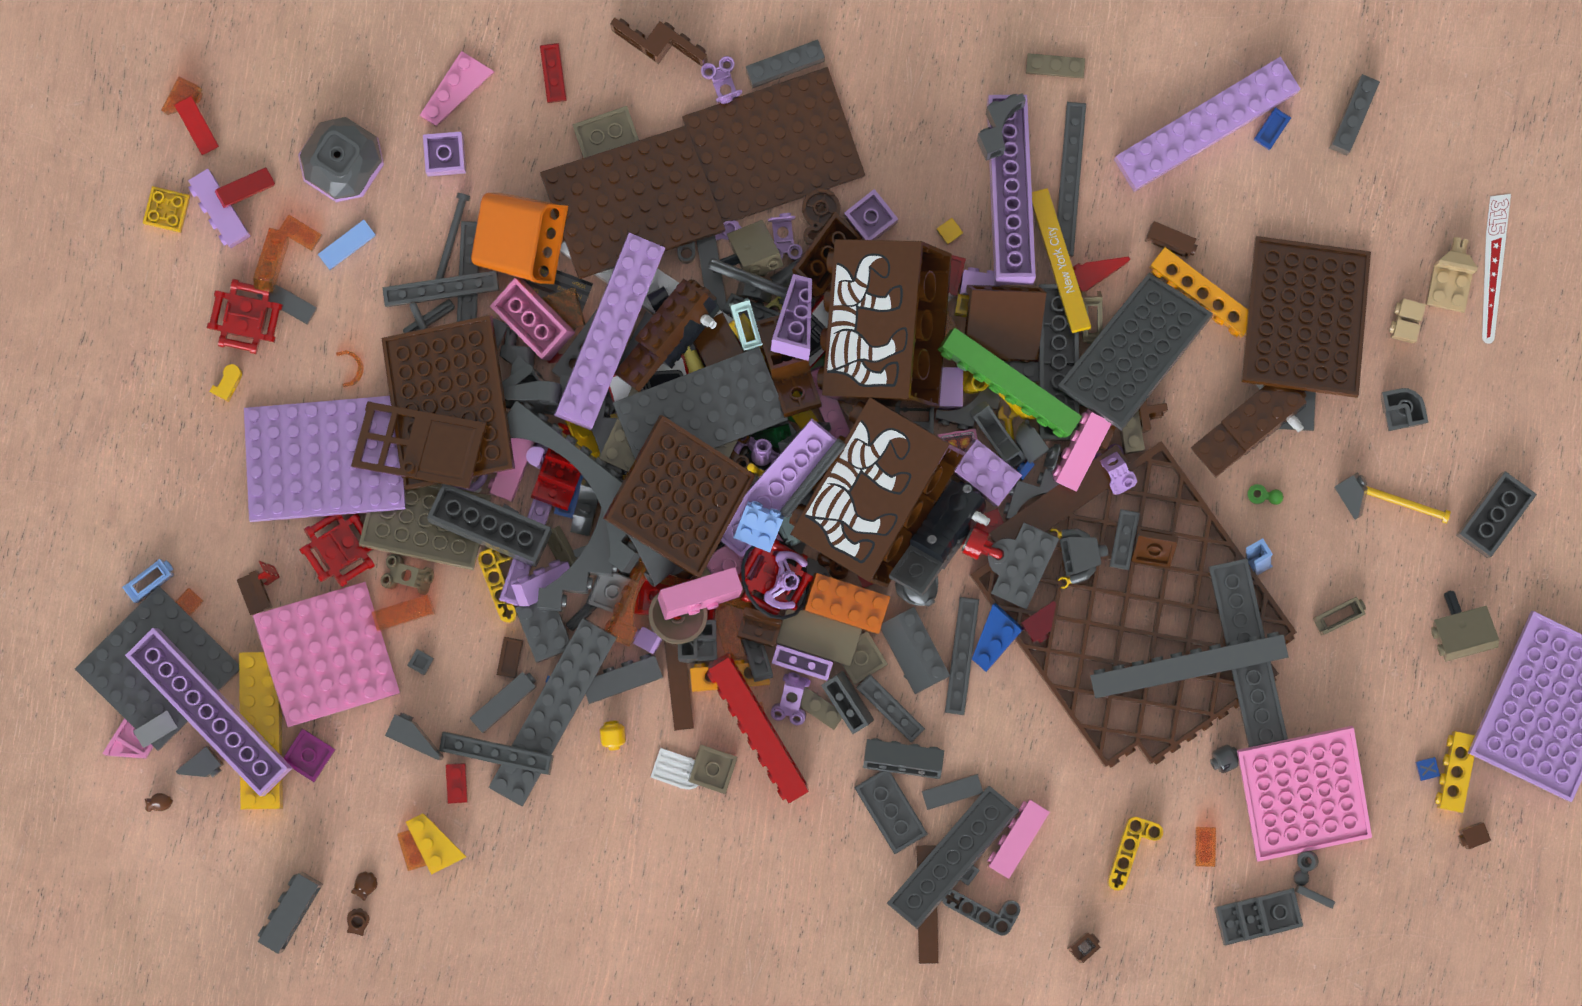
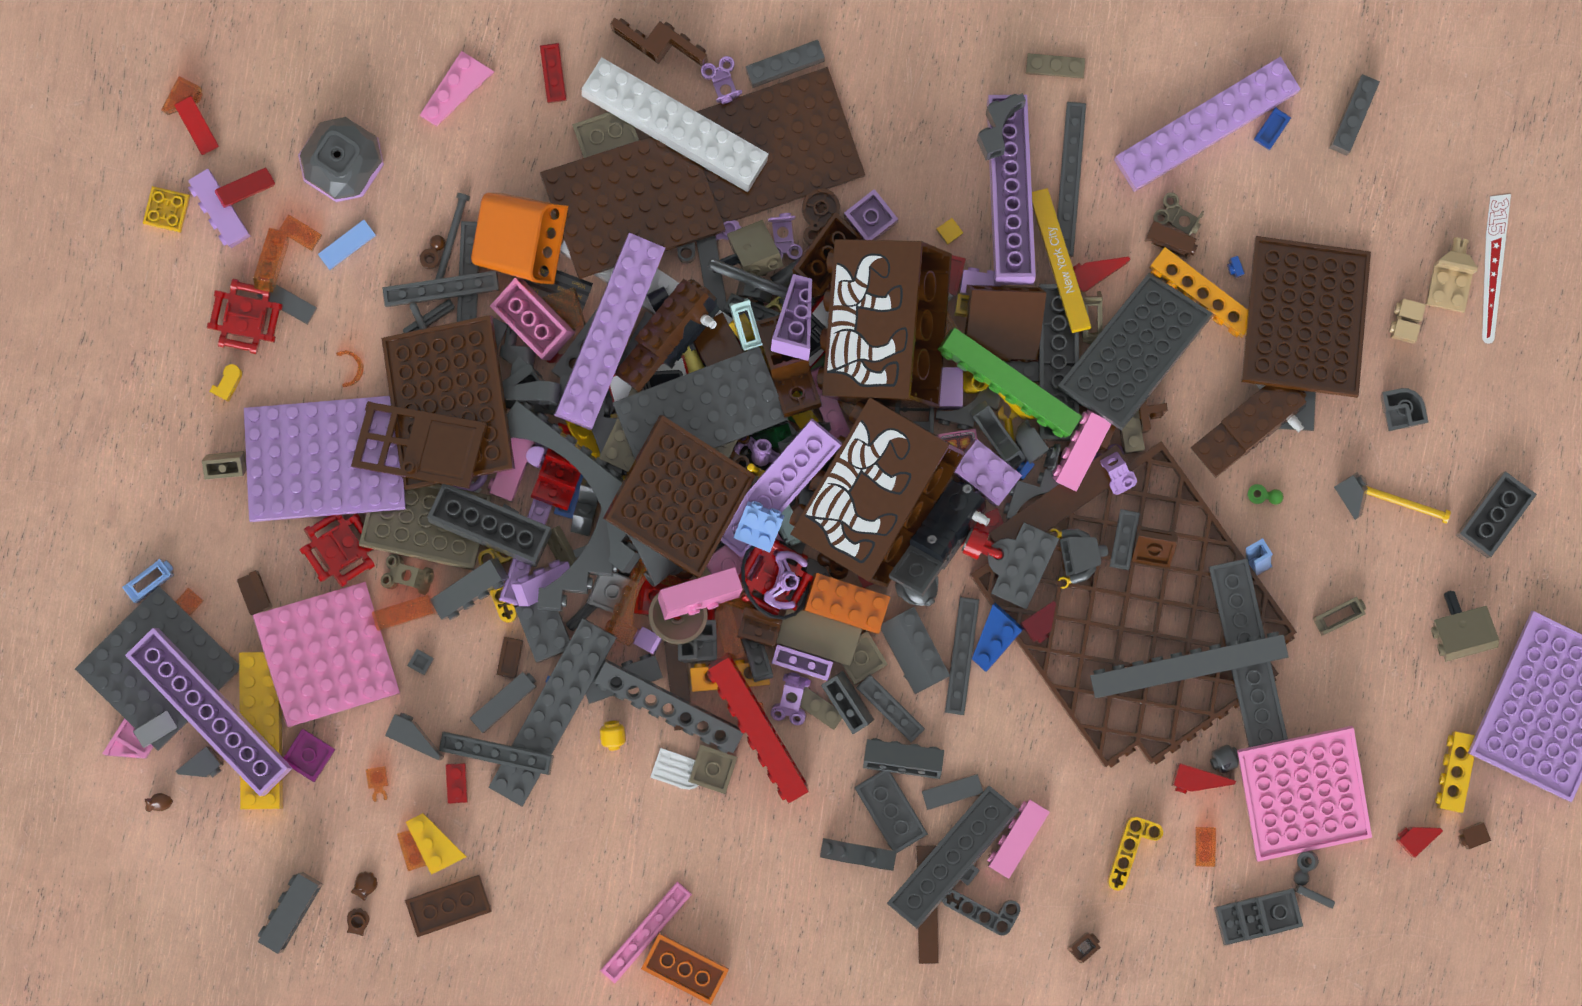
red piece [258,561,280,586] -> none
lavender brick [423,132,466,177] -> none
dark grey axle [780,439,846,518] -> none
blue tile [1415,757,1440,781] -> none
none -> dark tan brick [202,451,247,480]
none -> clear orange plate [366,766,389,802]
none -> reddish brown tile [405,875,492,937]
none -> reddish brown plate [420,235,445,269]
none -> dark grey brick [430,558,509,620]
none -> white brick [582,57,768,192]
none -> dark grey brick [594,659,743,753]
none -> bright pink tile [600,881,692,983]
none -> orange brick [641,933,729,1005]
none -> dark grey arch [820,838,897,871]
none -> dark tan piece [1153,193,1204,236]
none -> red slope [1171,763,1236,794]
none -> blue plate [1227,256,1245,279]
none -> red slope [1396,827,1443,858]

